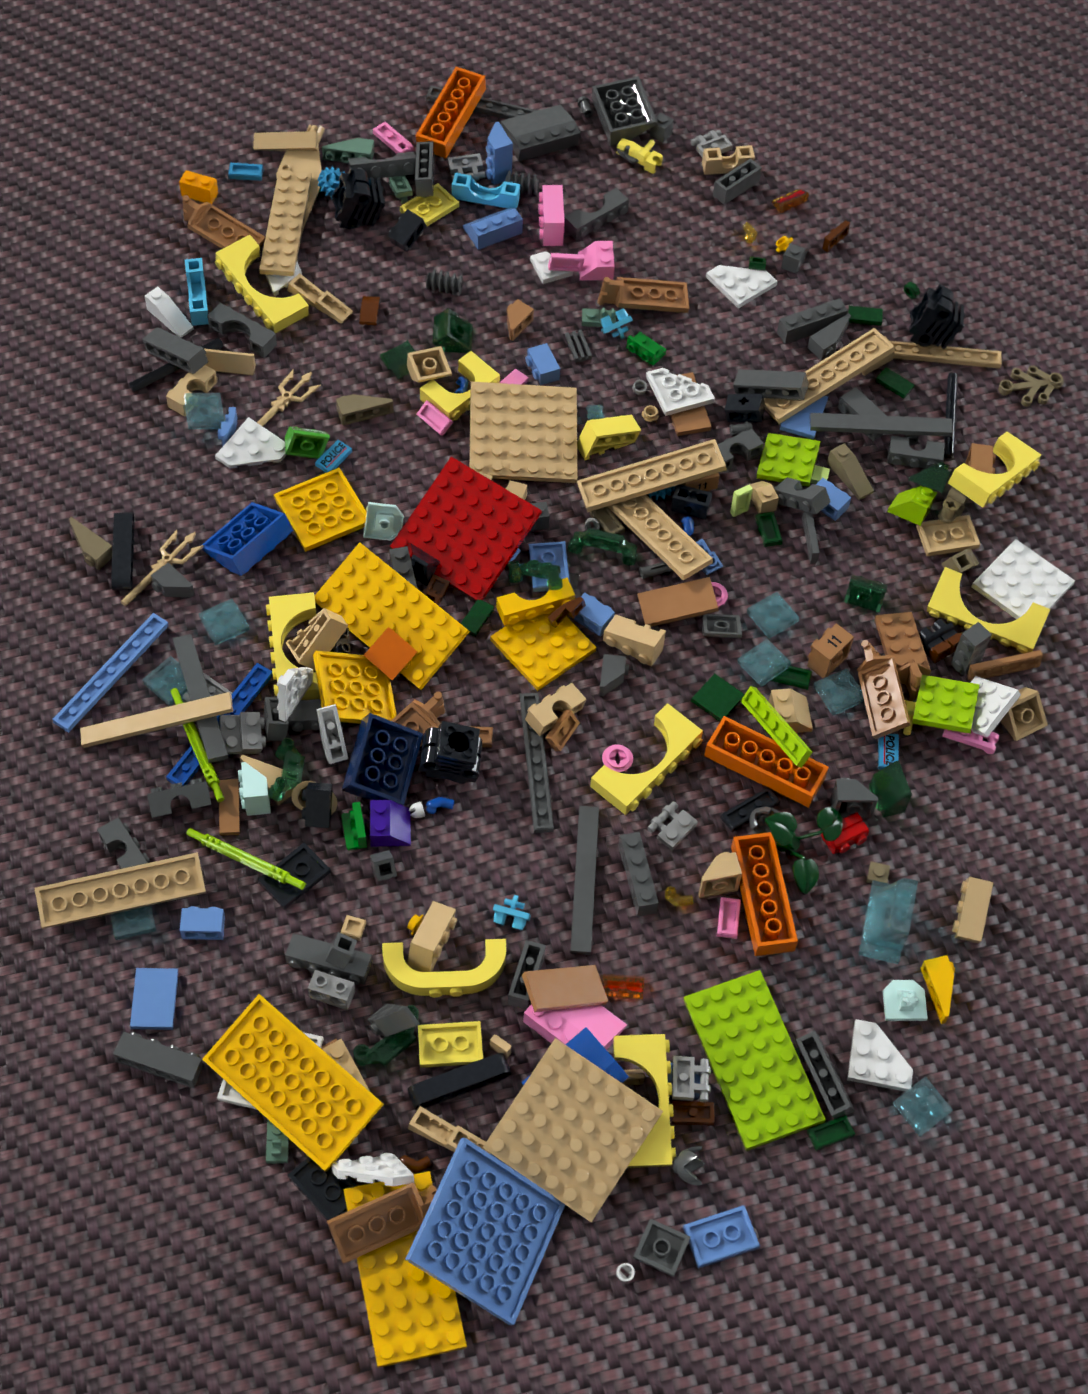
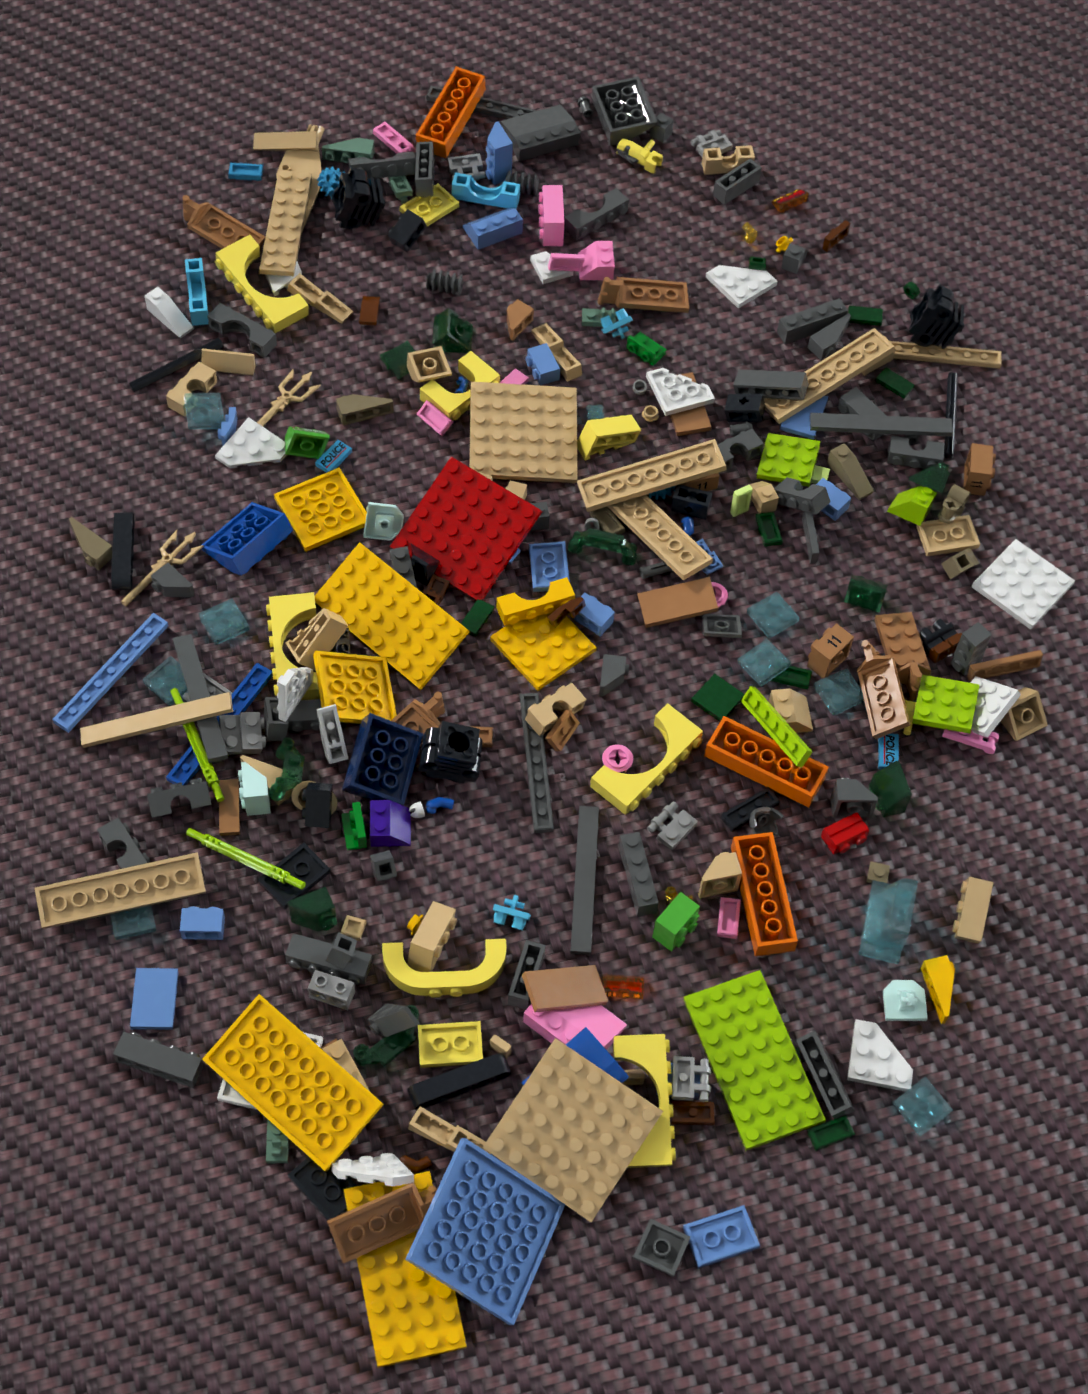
dark grey brick [142,327,208,374] -> none
light orange brick [179,170,218,204] -> none
orange tile [363,627,417,681] -> none
clear green plate [508,560,563,590] -> none
dark grey tile [565,329,592,363] -> none
tan wedge [603,615,666,667] -> none
white hinge [616,1263,635,1282] -> none
dark grey piece [673,1146,705,1185] -> none
dark green plant [765,807,843,895] -> none
light yellow arch [927,567,1050,653] -> none
light yellow arch [948,432,1041,507] -> none
dark tan plant [998,366,1064,407] -> none
none -> clear green slope [287,887,337,932]
none -> tan slope [531,323,582,382]
none -> bright green brick [652,892,700,952]

